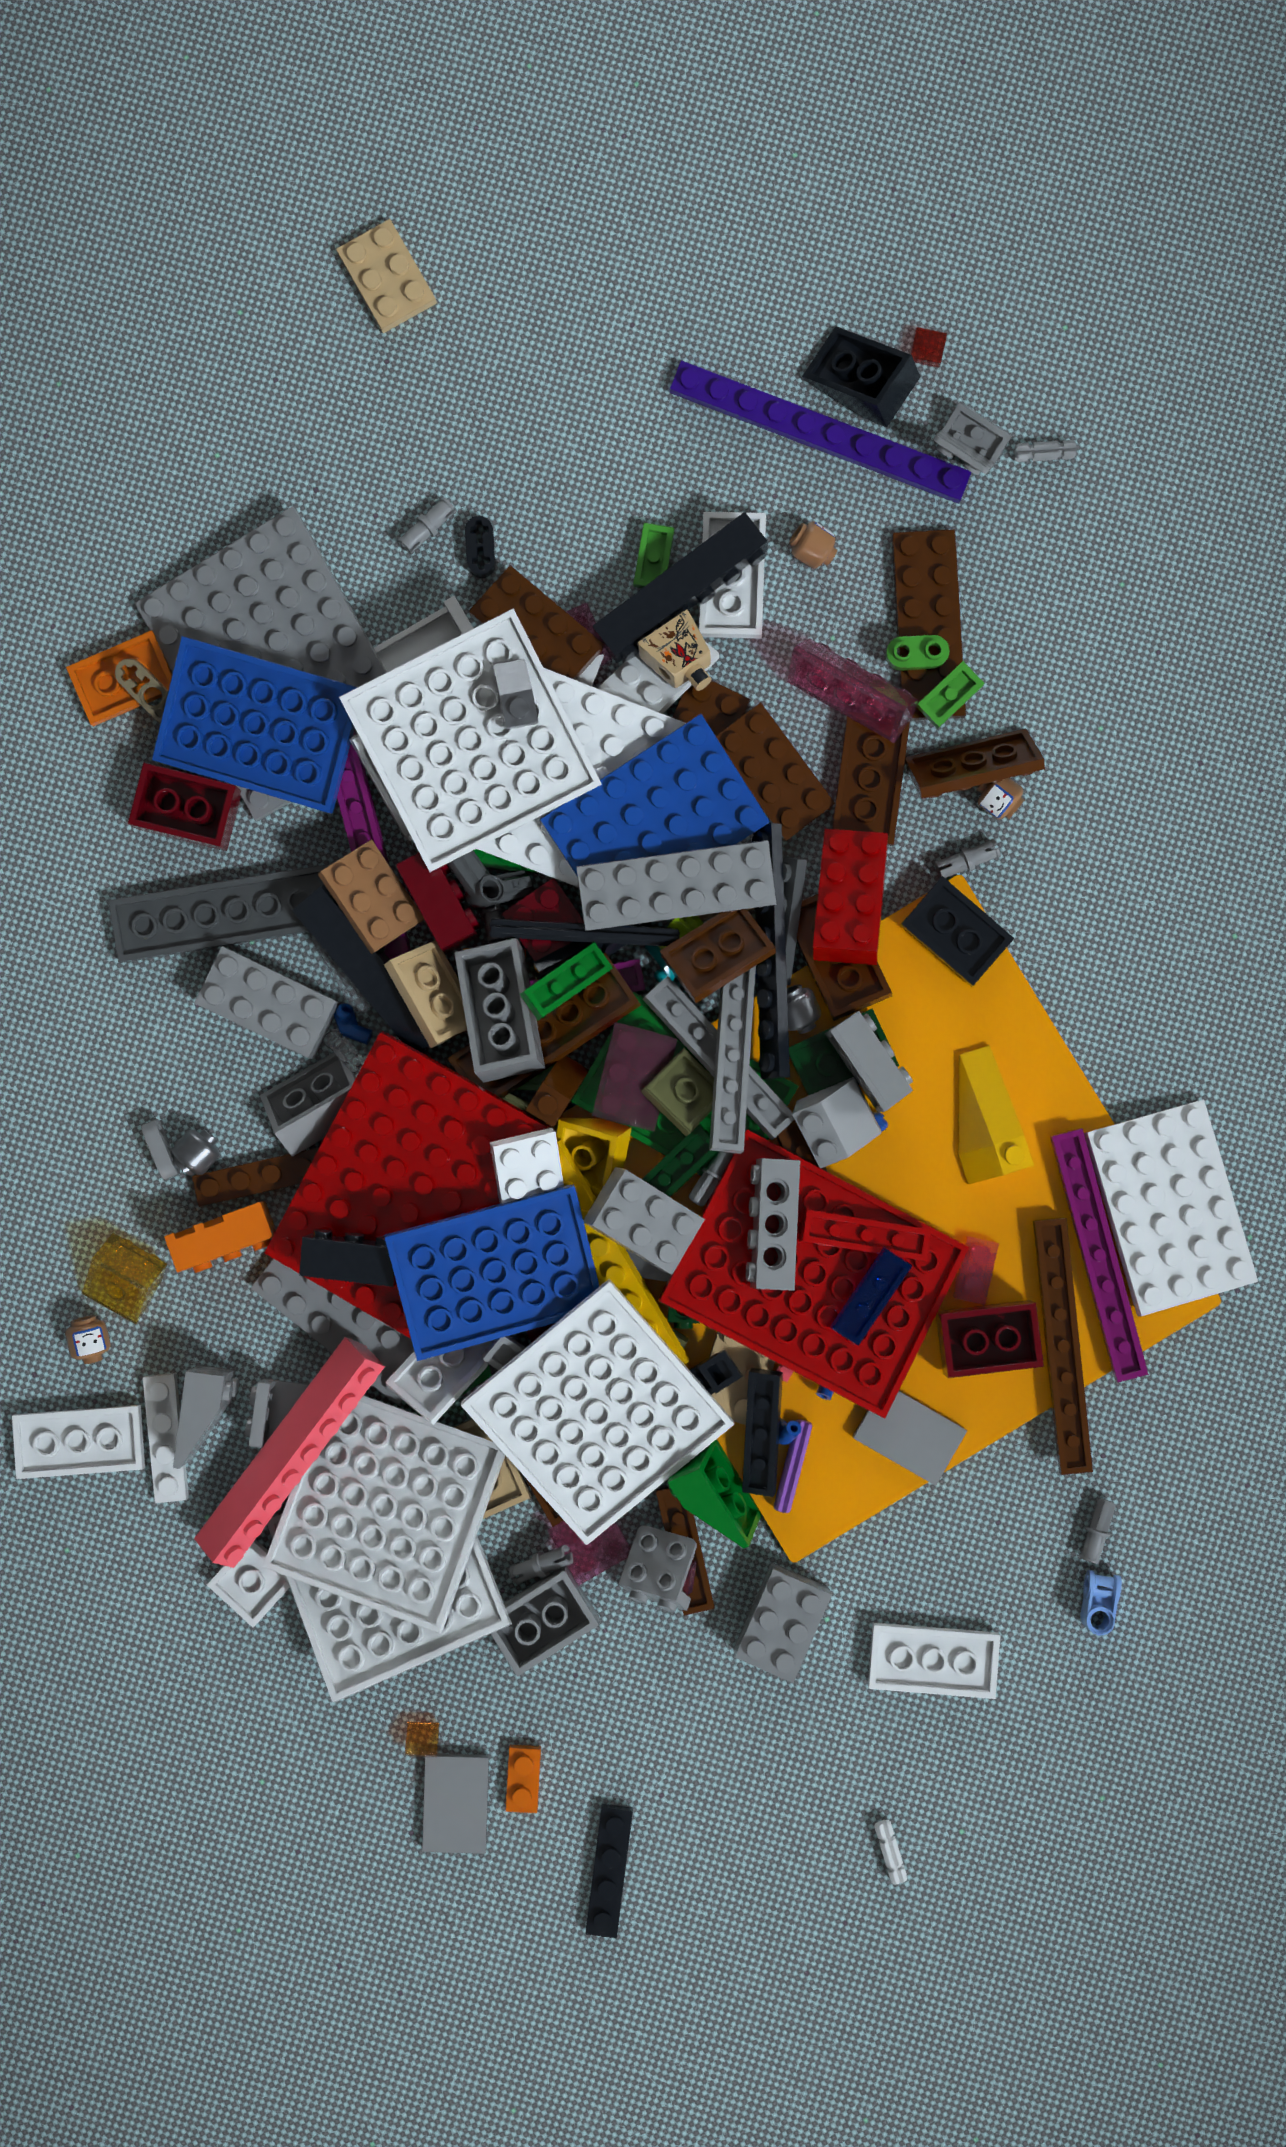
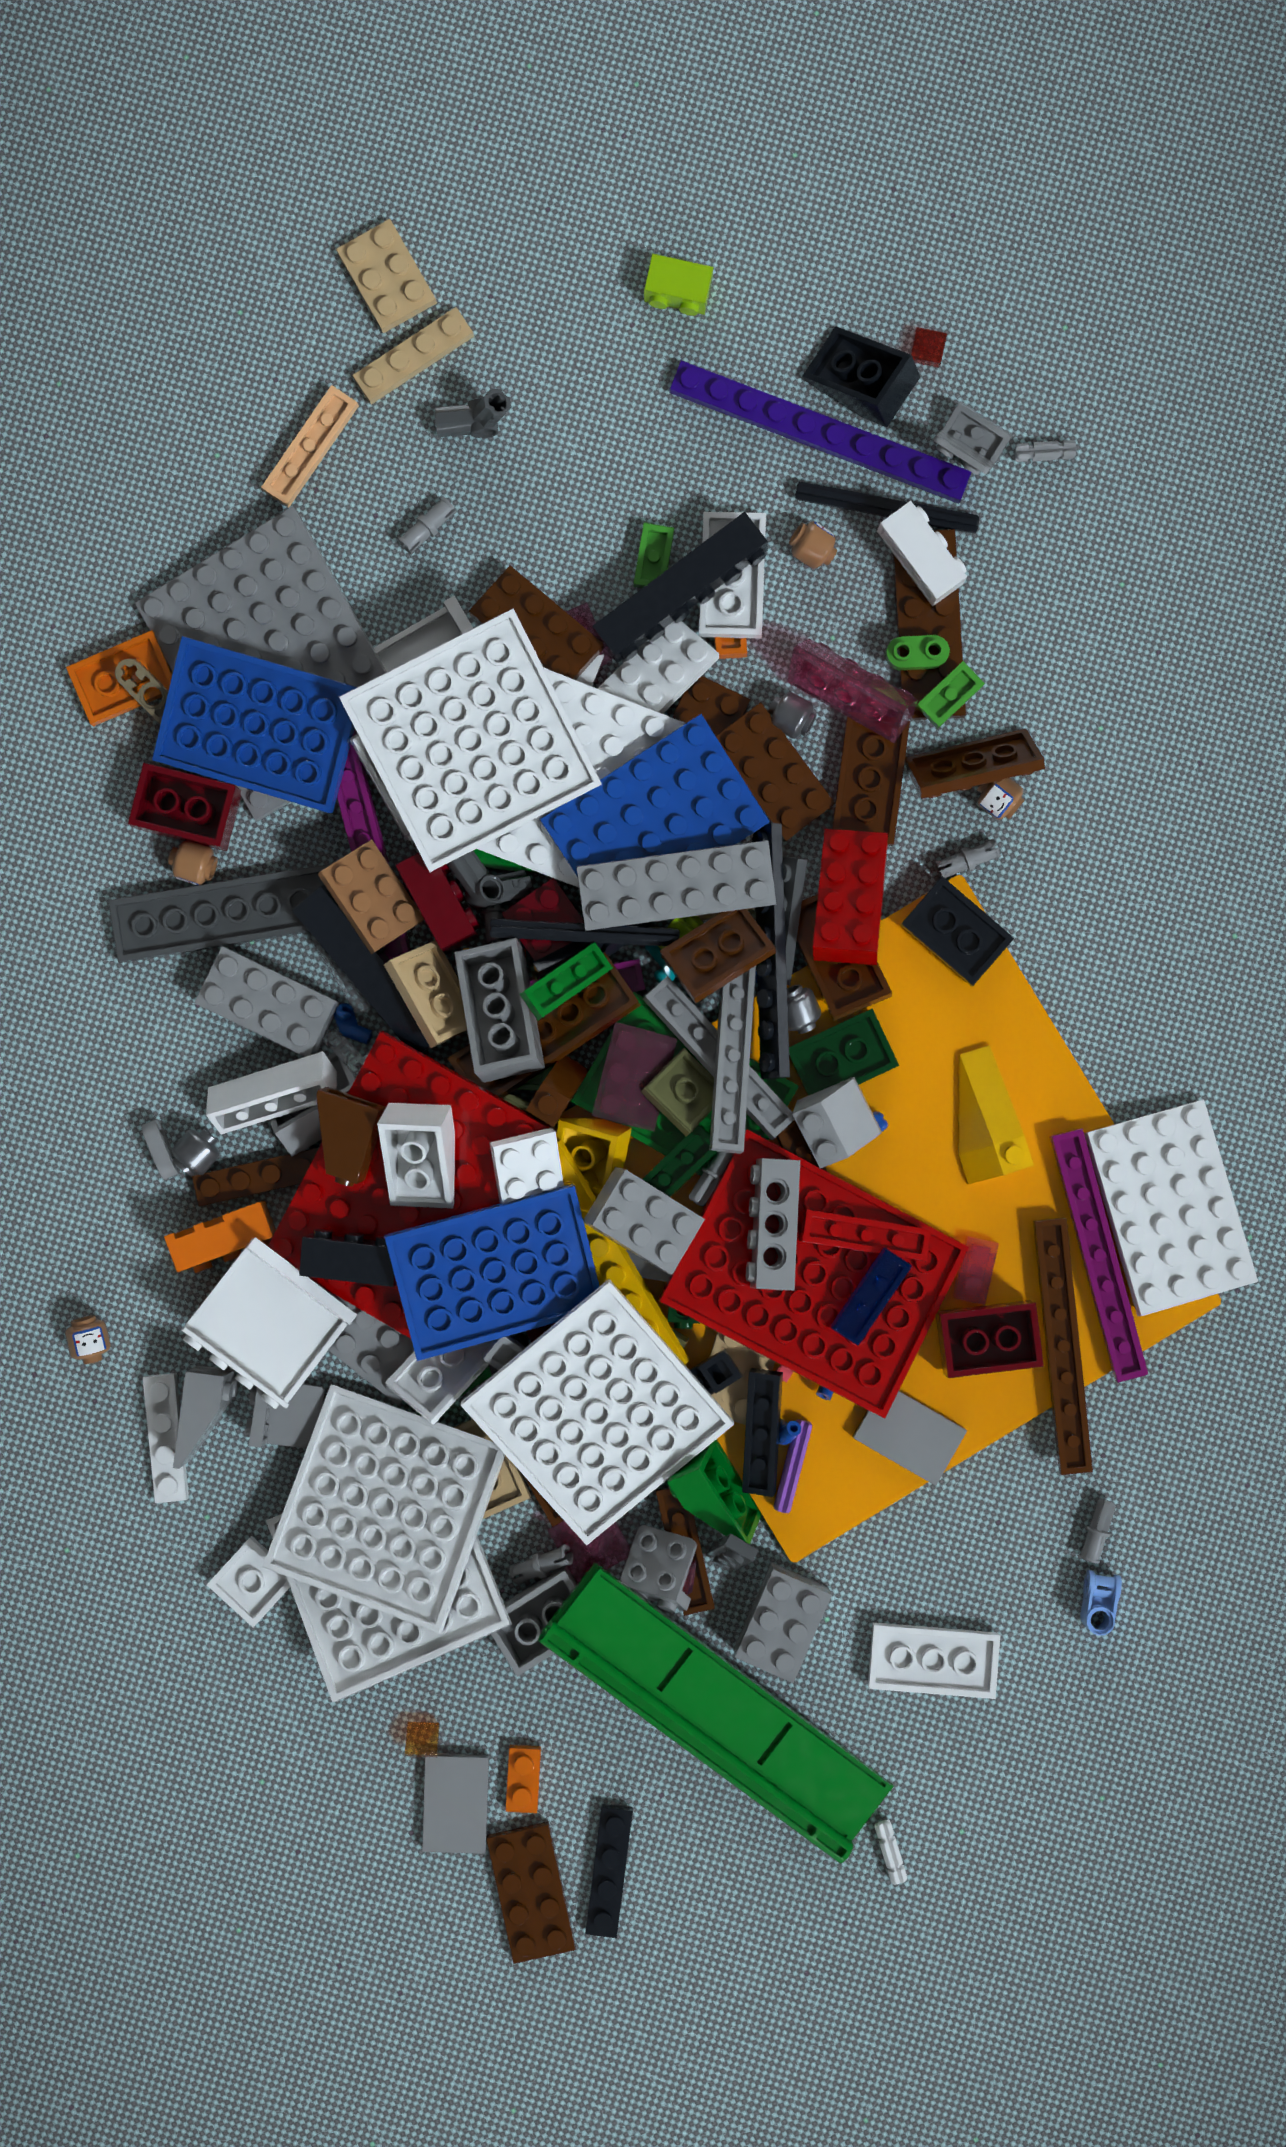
white plate [12,1405,145,1479] -> none
clear yellow slope [82,1233,167,1324] -> none
coral brick [194,1337,385,1568] -> none
black beam [465,516,496,578] -> none
flat silver slope [493,659,539,730] -> none
tan torso [638,609,711,691] -> none
light grey slope [825,1011,913,1112] -> none
none -> medium nougat head [168,840,218,885]
none -> white panel [181,1237,357,1409]
none -> white brick [206,1051,337,1135]
none -> light nougat plate [261,385,359,508]
none -> reddish brown slope [316,1087,386,1186]
none -> tan plate [352,307,474,405]
none -> white slope [377,1103,455,1208]
none -> dark grey piece [435,389,511,438]
none -> reddish brown plate [486,1821,576,1964]
none -> green piece [538,1563,894,1864]
none -> lime brick [644,253,714,316]
none -> dark grey plate [707,1534,759,1571]
none -> orange plate [714,637,747,659]
none -> flat silver head [768,692,817,739]
none -> black axle [795,482,979,534]
none -> white brick [877,501,967,606]

